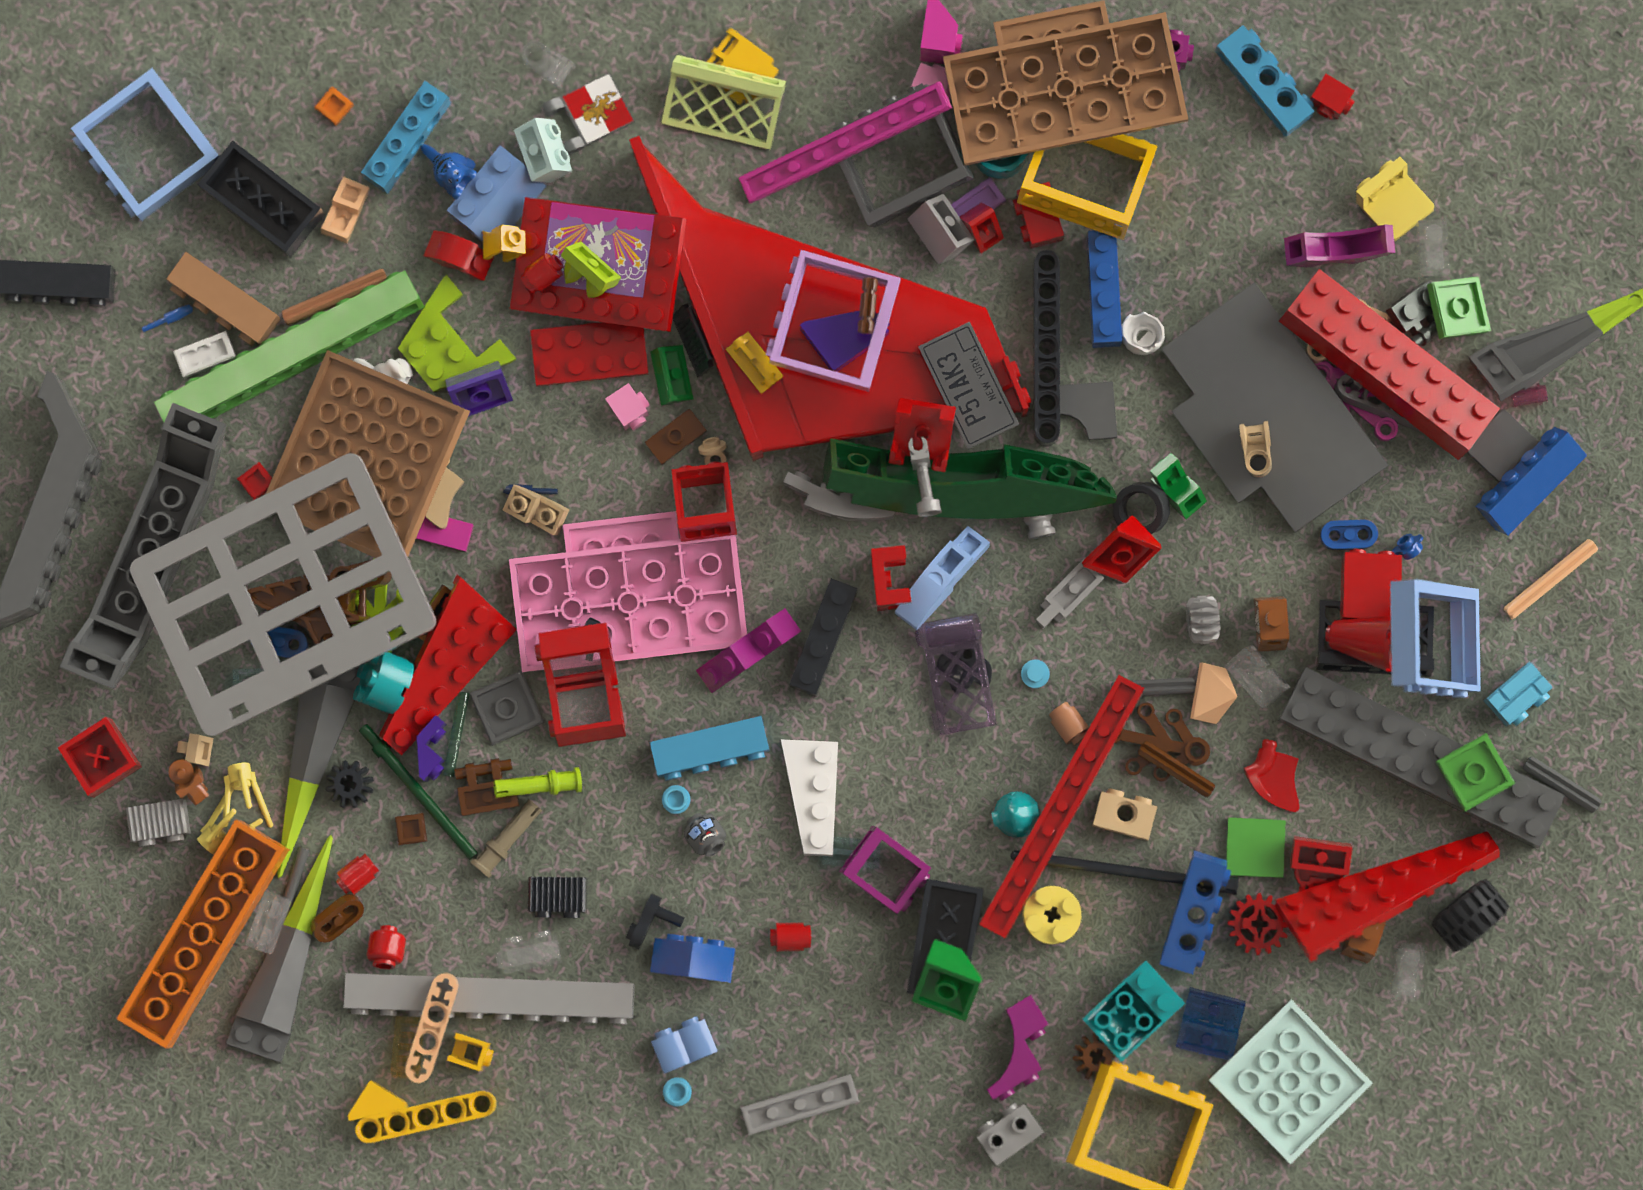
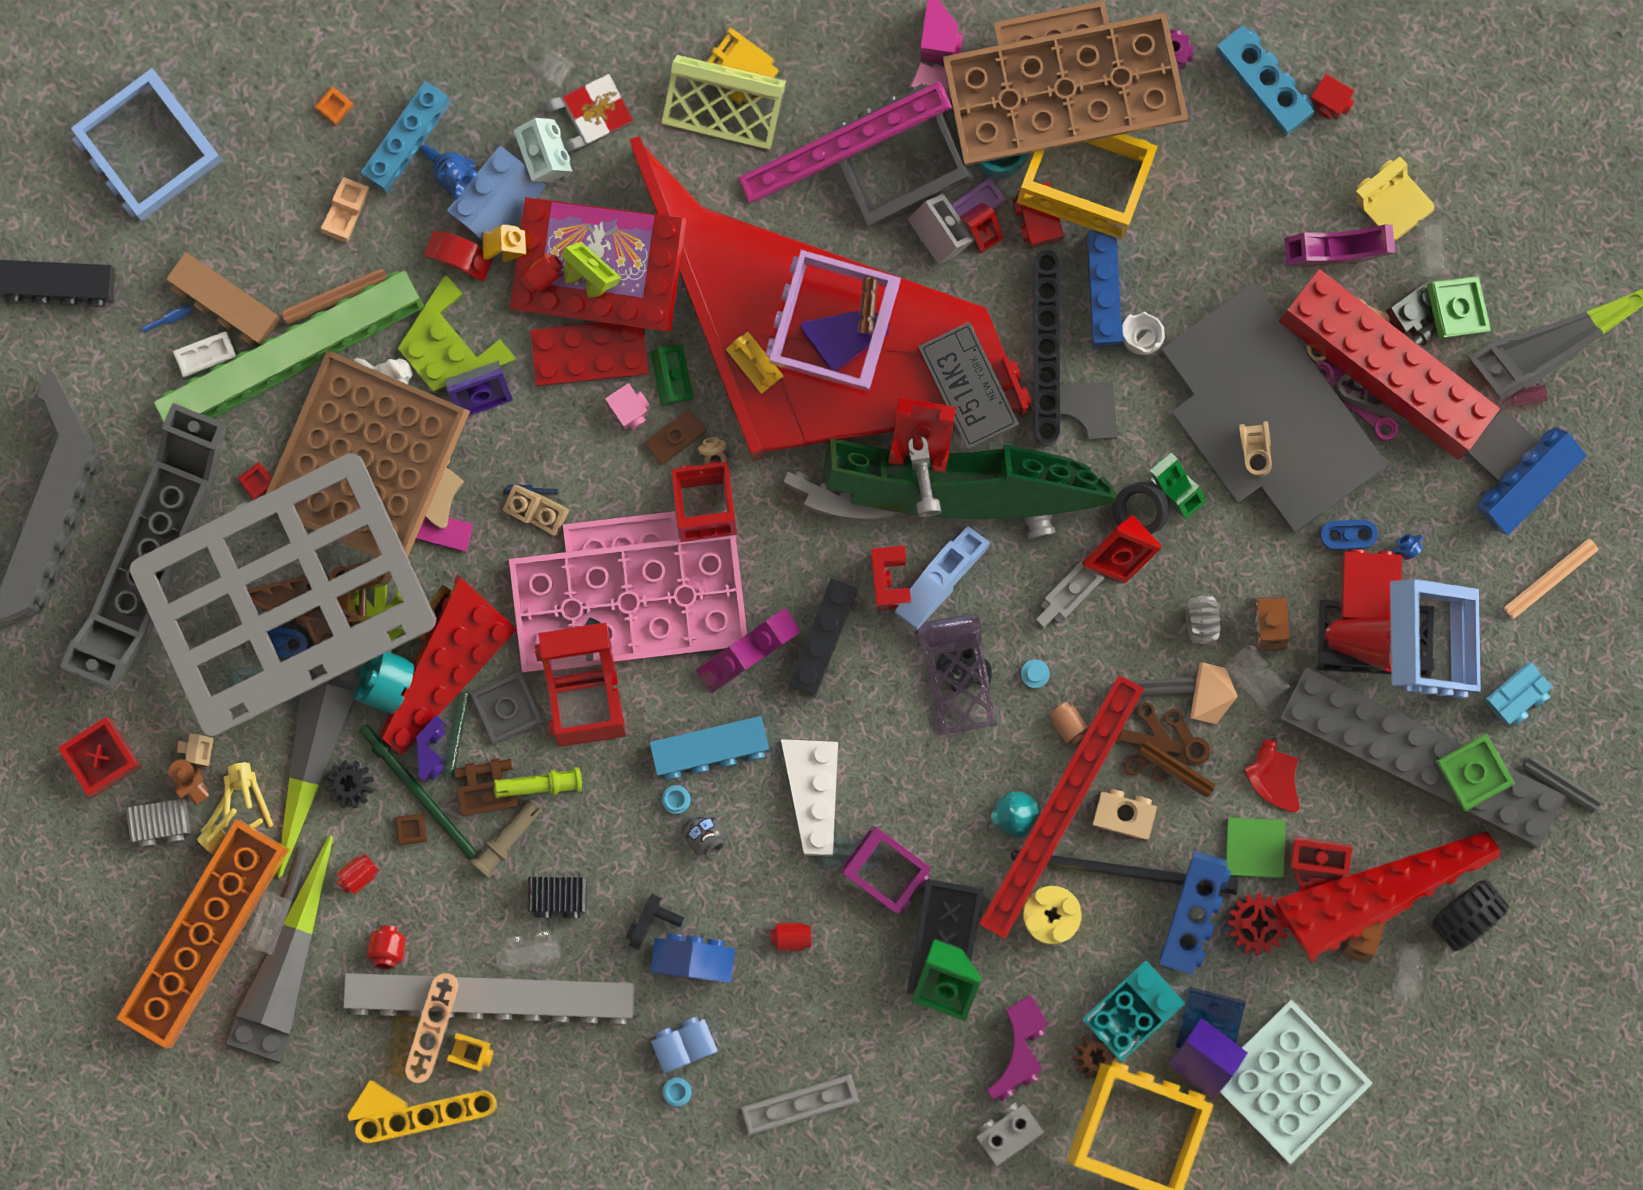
black brick [198,140,325,259] -> none
reddish brown plate [311,894,364,943] -> none
black window [673,303,714,378] -> none
none -> dark purple slope [1167,1018,1248,1099]

